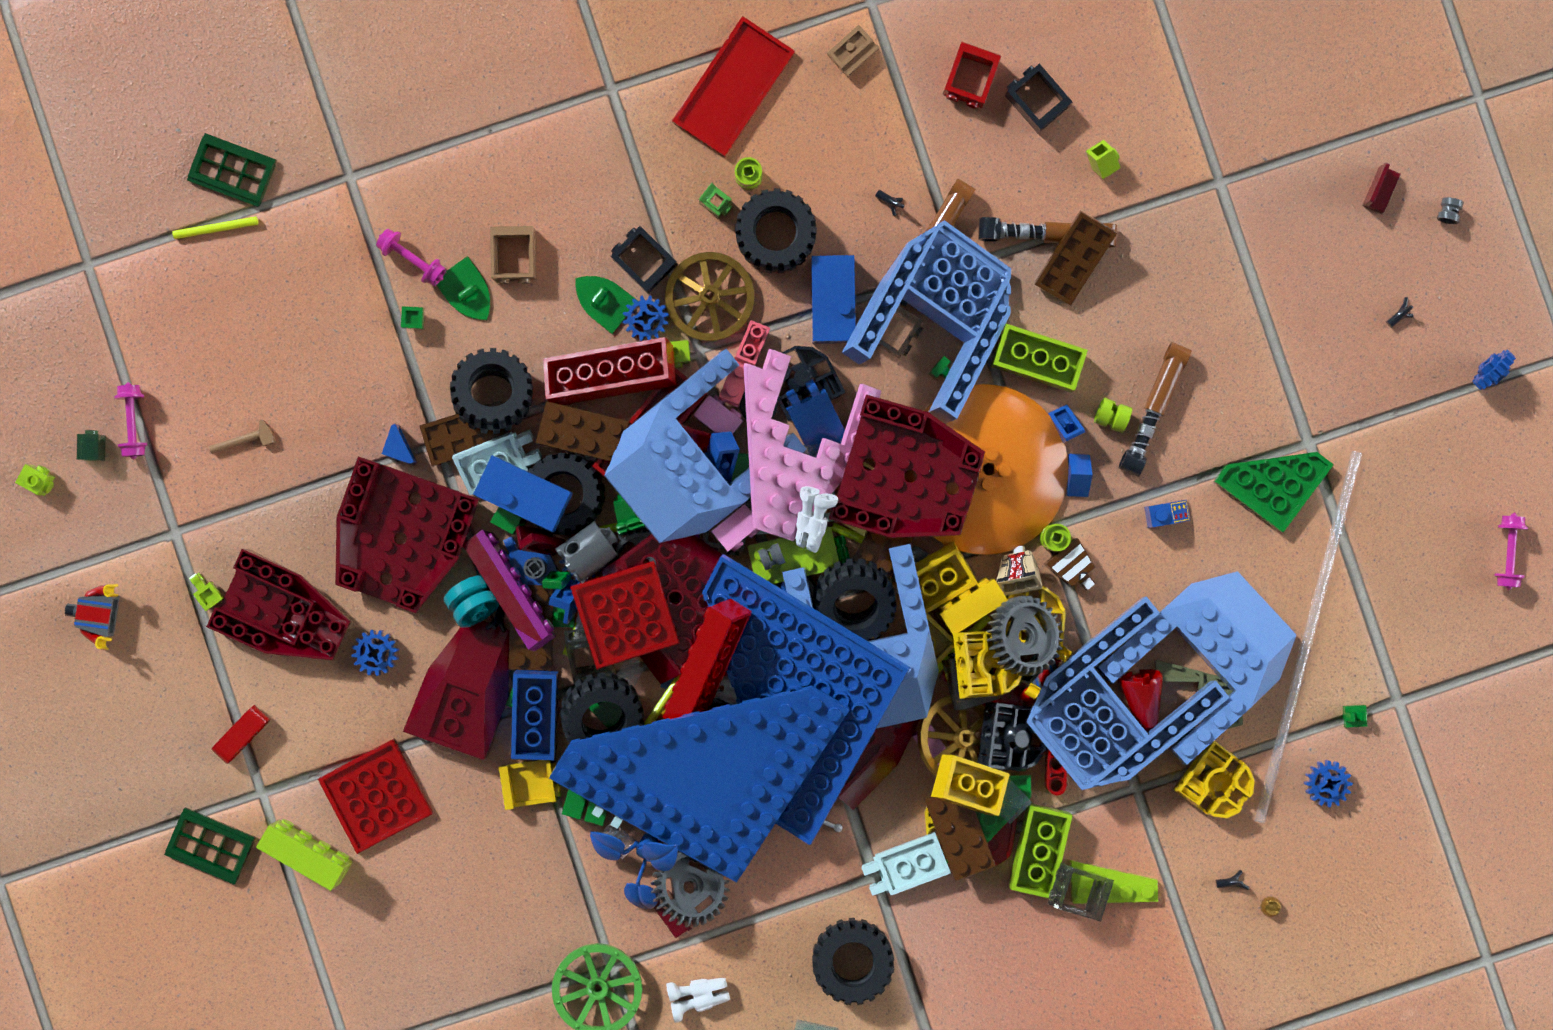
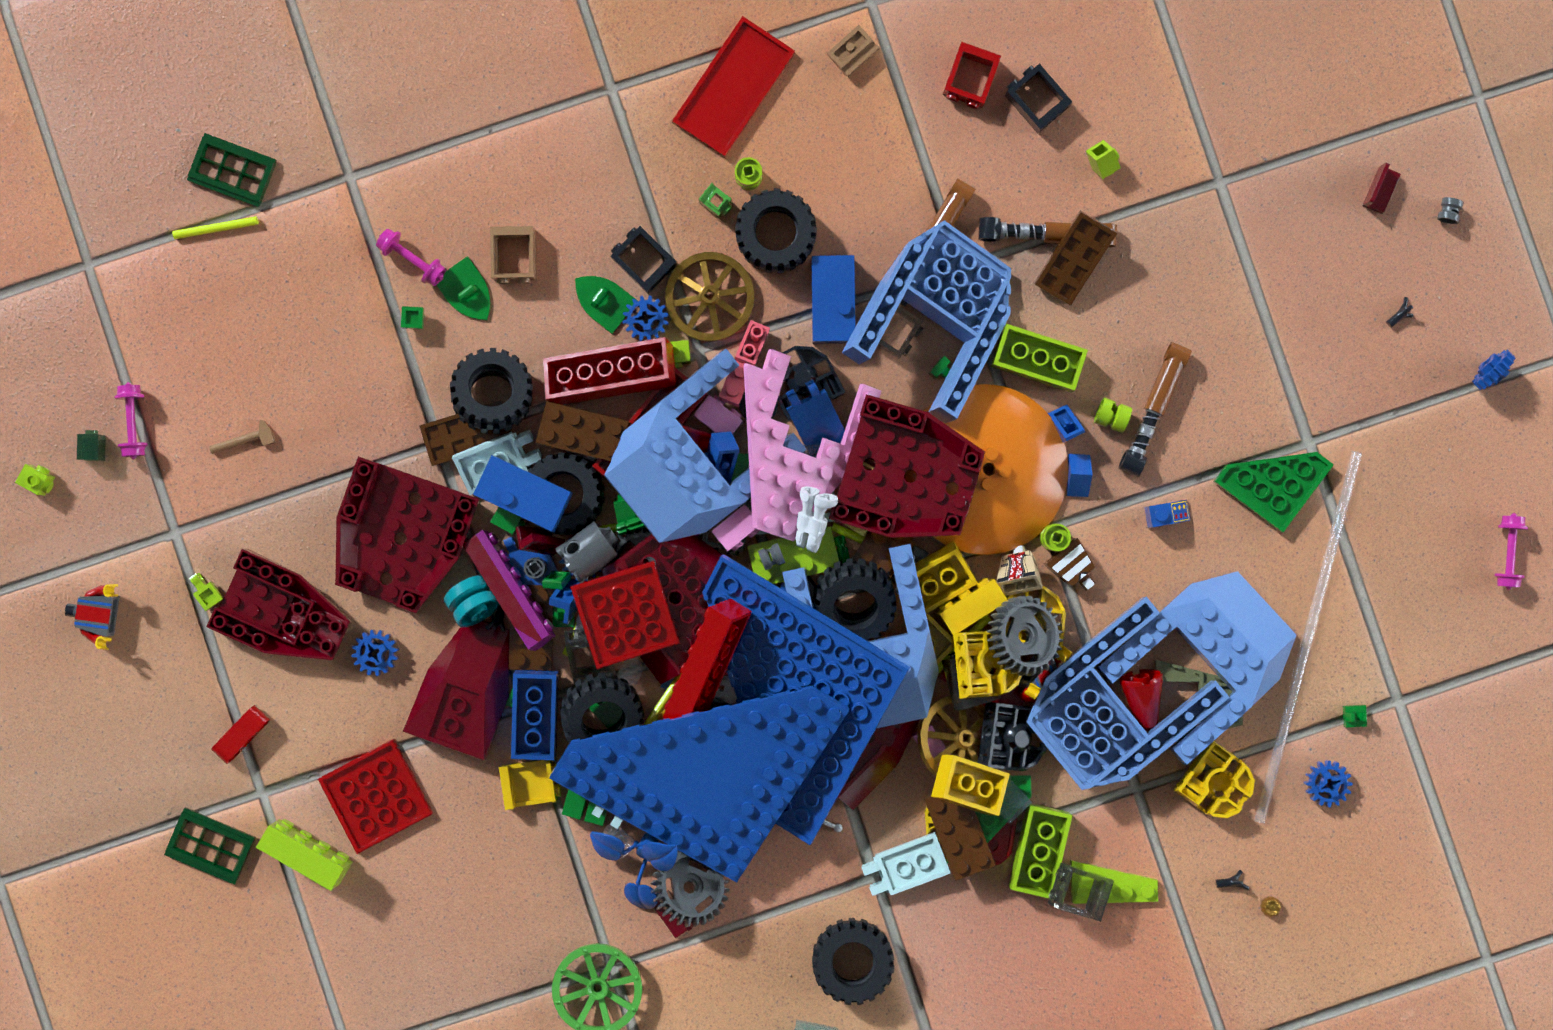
blue slope [382,424,417,465] -> none
white piece [666,978,730,1023] -> none
black bar [875,189,905,216] -> none
red beam [1045,748,1067,795] -> none

